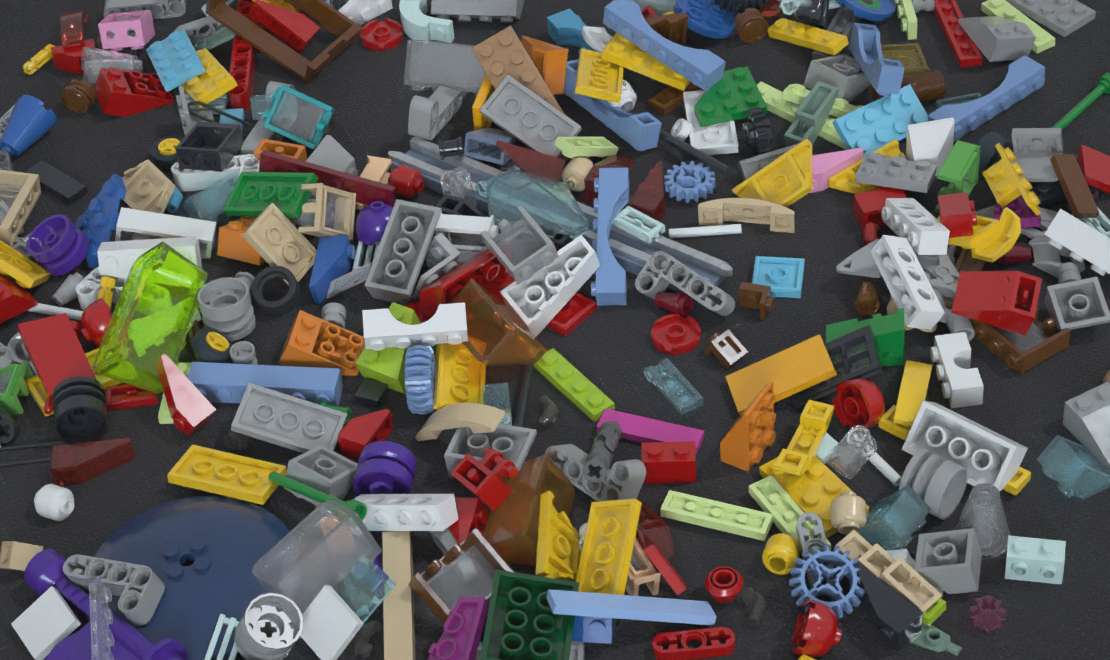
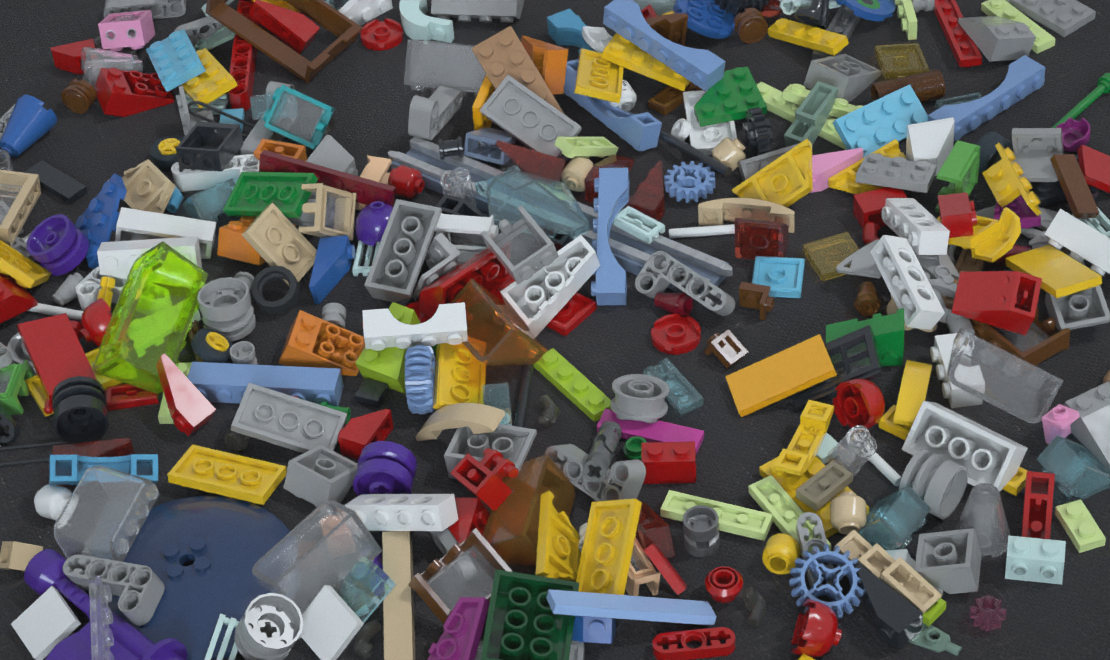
yellow axle [22,44,55,75] -> none
clear red slope [60,9,88,47] -> none
green piece [268,472,367,524] -> none
white sticker [326,262,372,299] -> none
orange slope [720,381,776,472] -> none
medium blue arch [848,23,905,96] -> none
none -> dark azure arch [49,454,158,485]
none -> clear windscreen [54,465,160,562]
none -> light grey wheel [611,374,669,423]
none -> green plate [623,436,647,461]
none -> flat silver wheel [683,505,720,558]
none -> tan head [711,137,746,171]
none -> clear red slope [734,218,789,260]
none -> dark tan plate [796,460,853,511]
none -> clear yellow tile [803,232,859,281]
none -> clear windscreen [947,327,1064,423]
none -> yellow tile [1005,244,1102,298]
none -> red slope [1021,471,1055,539]
none -> bright pink bracket [1041,404,1079,446]
none -> yellowish green plate [1055,499,1106,553]
none -> magenta hair [1056,117,1090,152]

